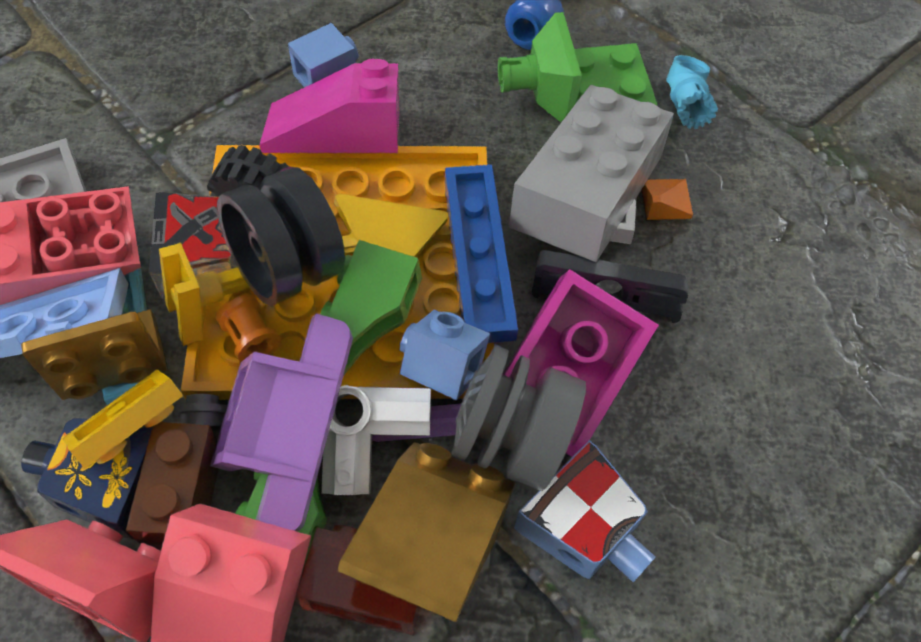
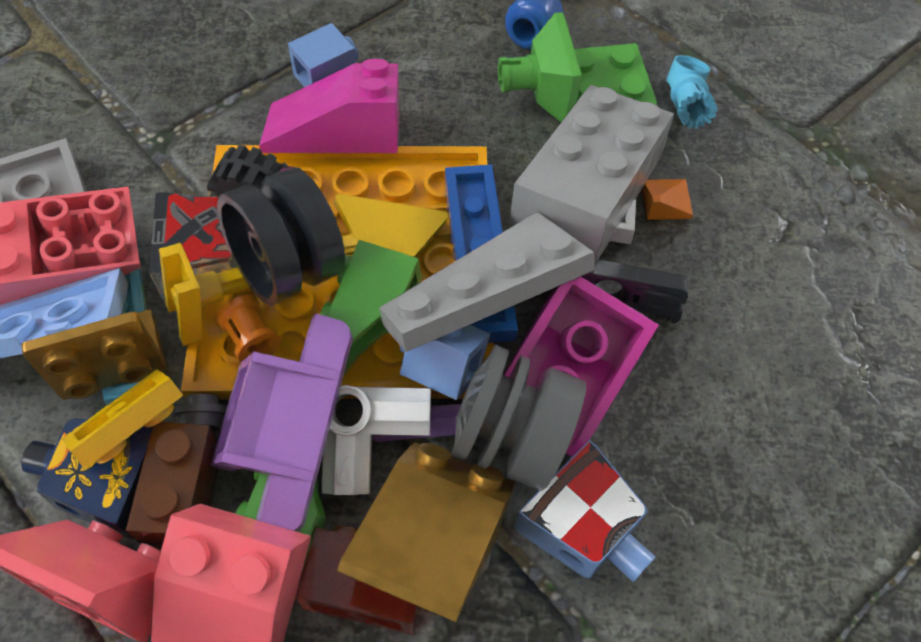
none -> light grey wing [379,212,595,352]

